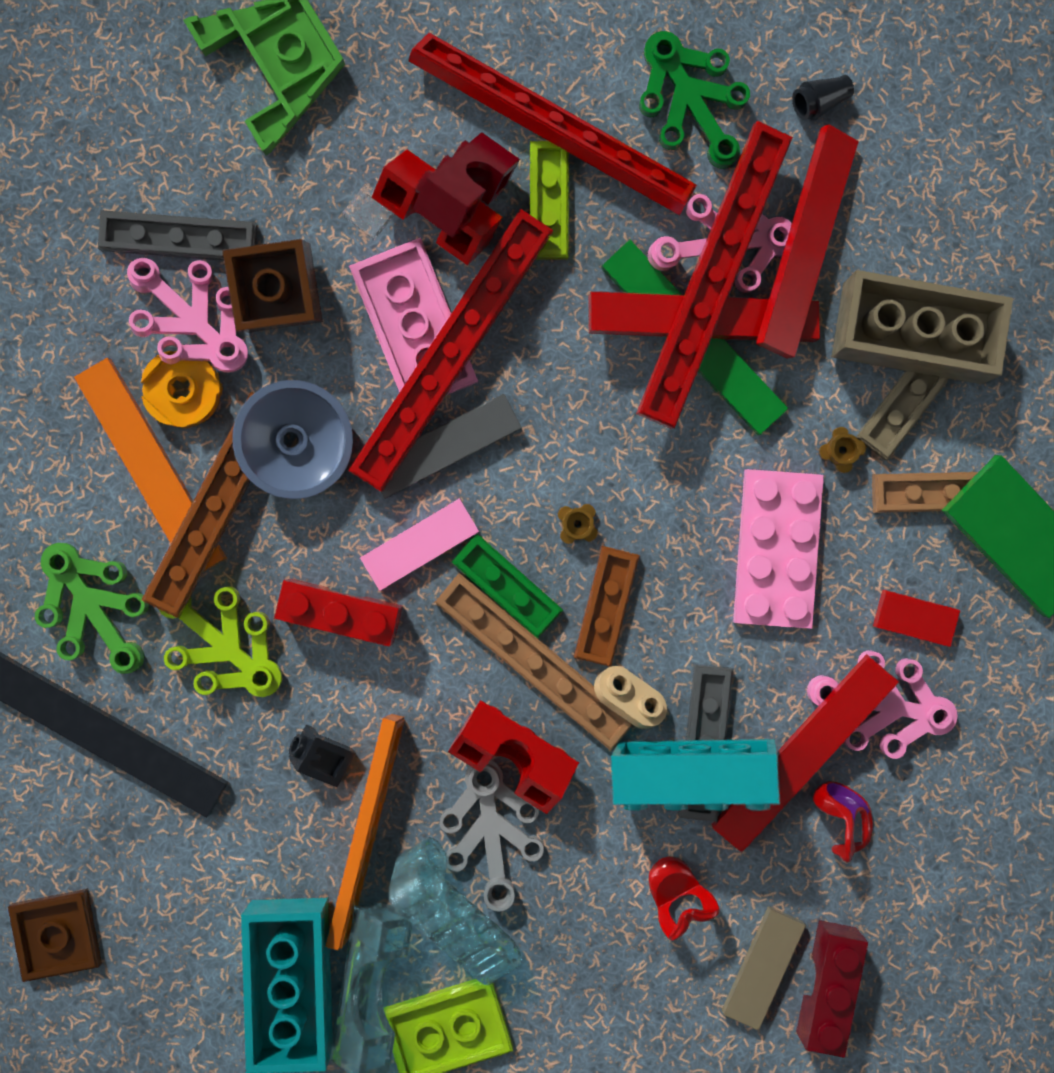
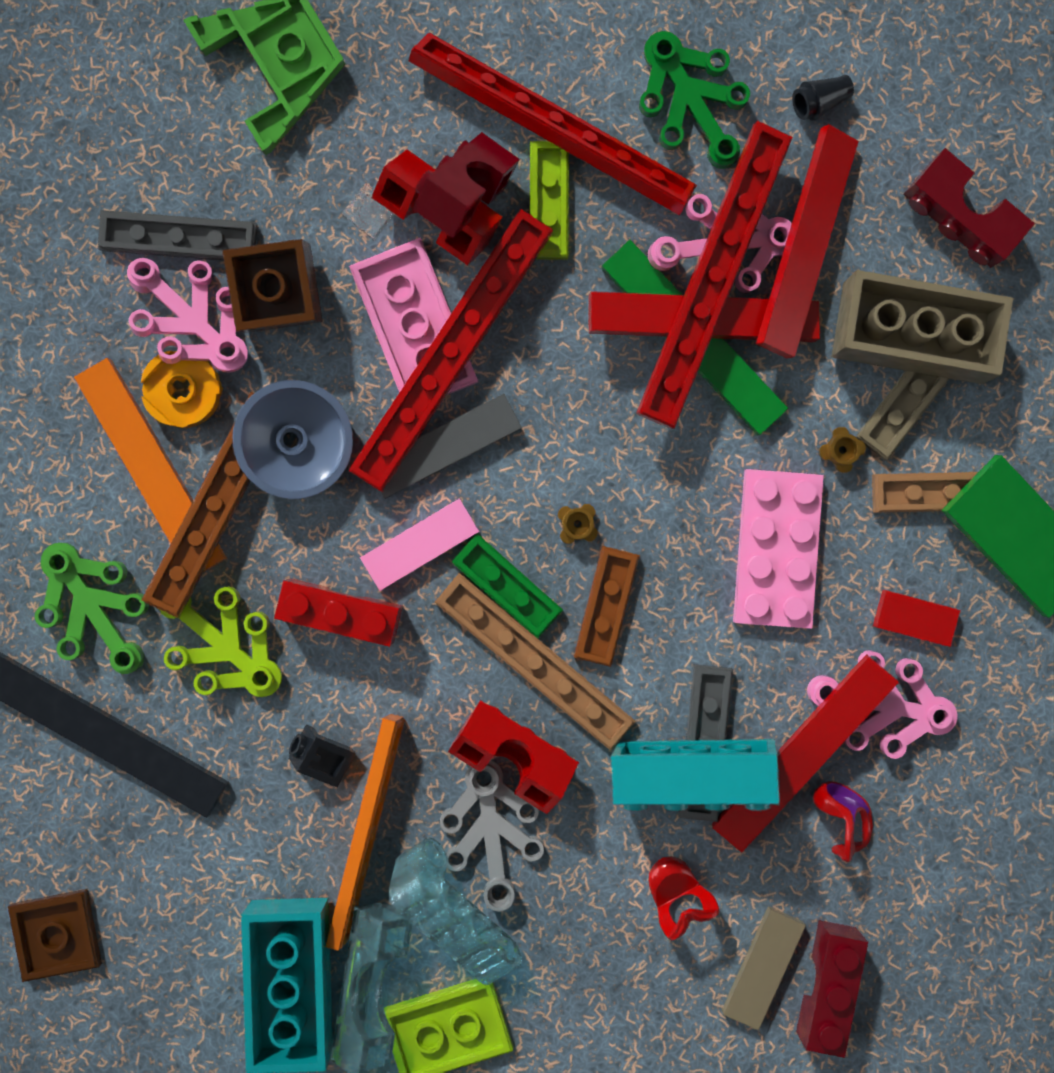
tan plate [594,666,667,729] -> none
none -> dark red arch [904,148,1035,268]

